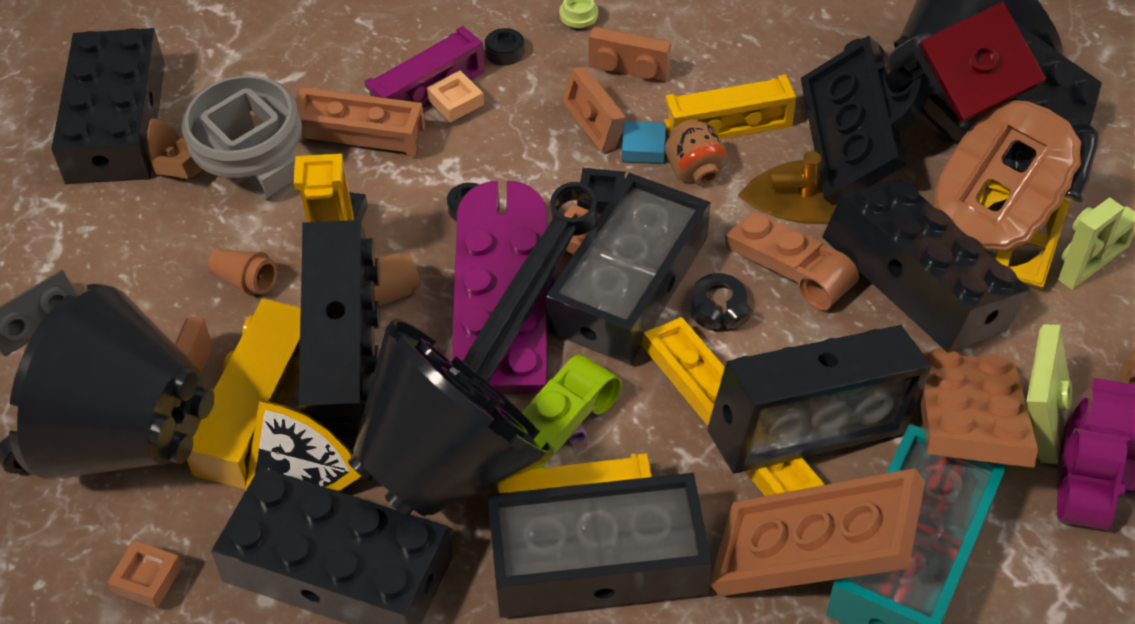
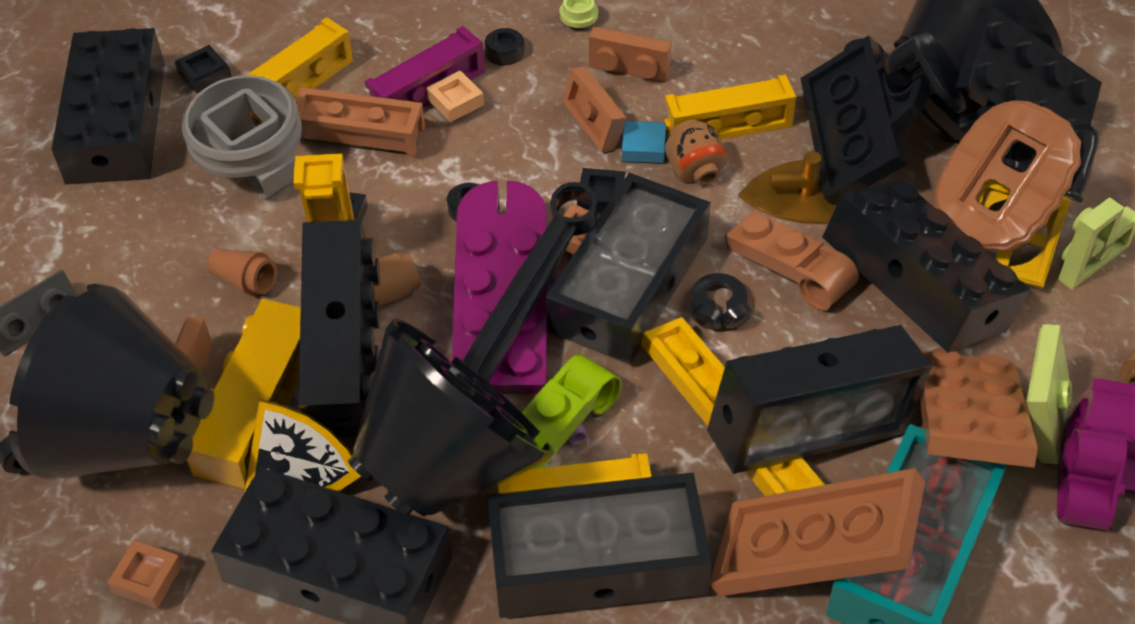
medium nougat plate [146,118,202,179] -> none
dark red plate [919,2,1046,123] -> none
none -> black tile [174,45,232,94]
none -> yellow container [247,17,353,123]

